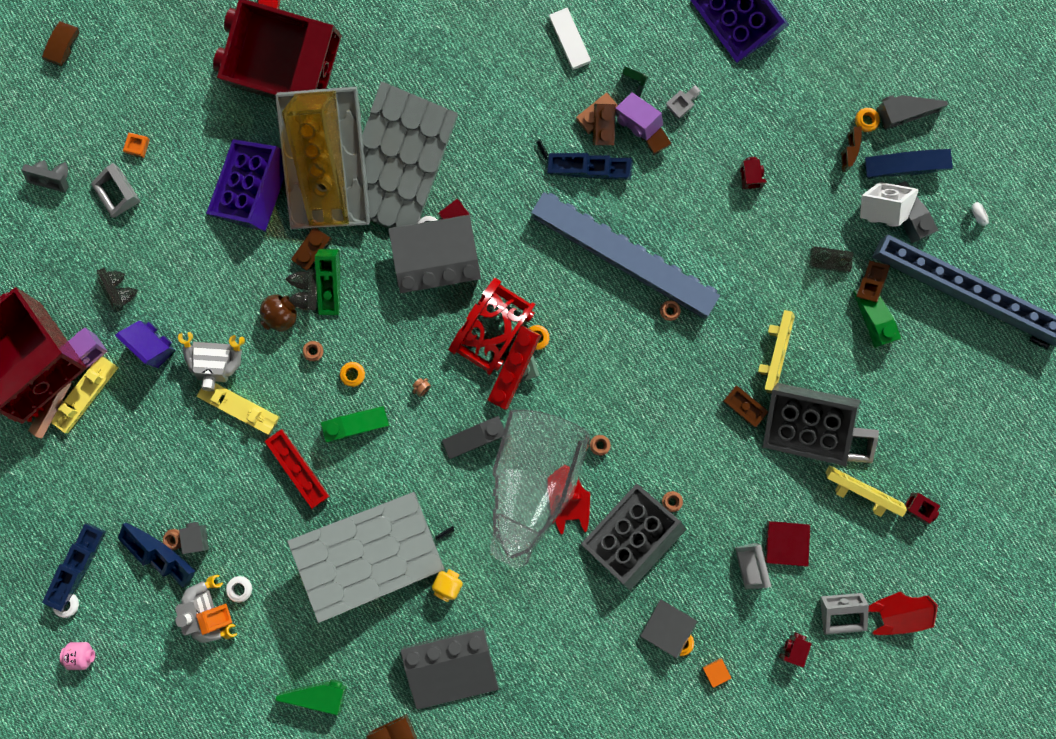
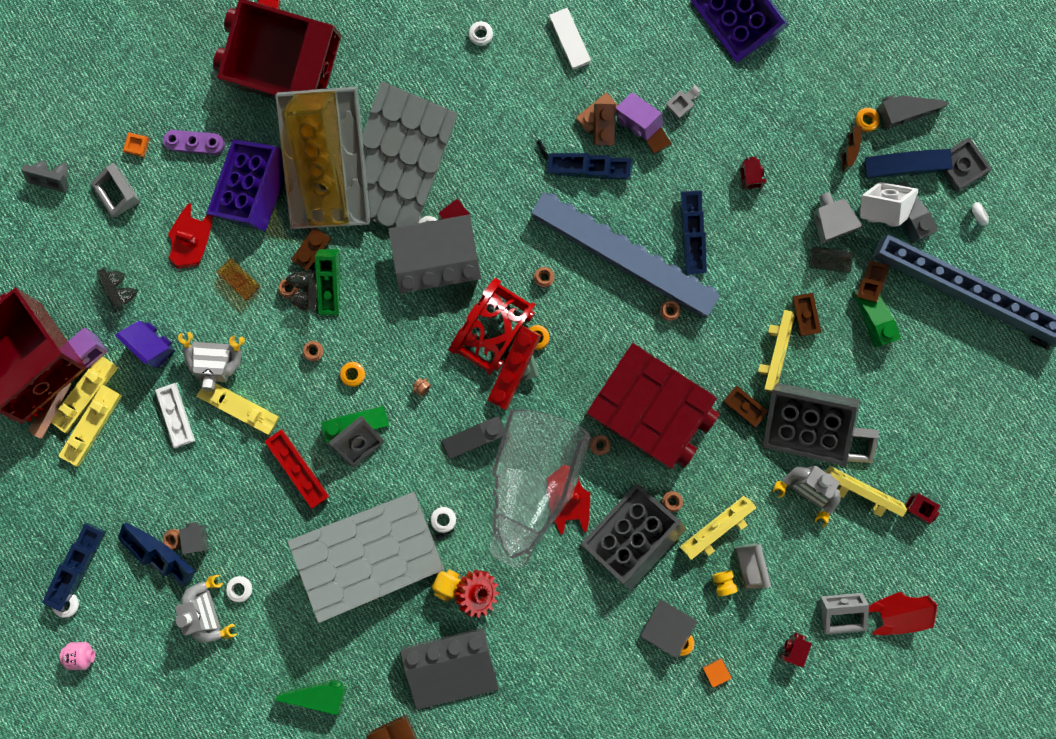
reddish brown slope [42,21,80,66] -> none
orange tile [196,604,232,635] -> none
reddish brown plant [259,294,297,332] -> none
dark green tile [622,66,649,97] -> none
dark red tile [765,521,811,566] -> none
none -> light yellow hinge [58,384,122,466]
none -> white tile [155,383,195,448]
none -> medium lavender plate [163,130,225,155]
none -> red shield [168,203,213,269]
none -> clear orange plate [217,258,261,301]
none -> nougat plate [278,278,299,299]
none -> dark grey tile [328,416,385,468]
none -> white piece [431,507,456,533]
none -> red gear [455,570,499,618]
none -> white piece [468,21,493,46]
none -> nougat plate [534,267,554,288]
none -> dark red brick [584,342,720,470]
none -> light yellow hinge [679,496,756,560]
none -> dark blue slope [680,190,707,274]
none -> yellow wheel [712,570,738,596]
none -> light grey torso [773,466,841,527]
none -> reddish brown plate [791,293,821,337]
none -> light grey torso [814,192,862,244]
none -> dark grey tile [942,137,992,192]

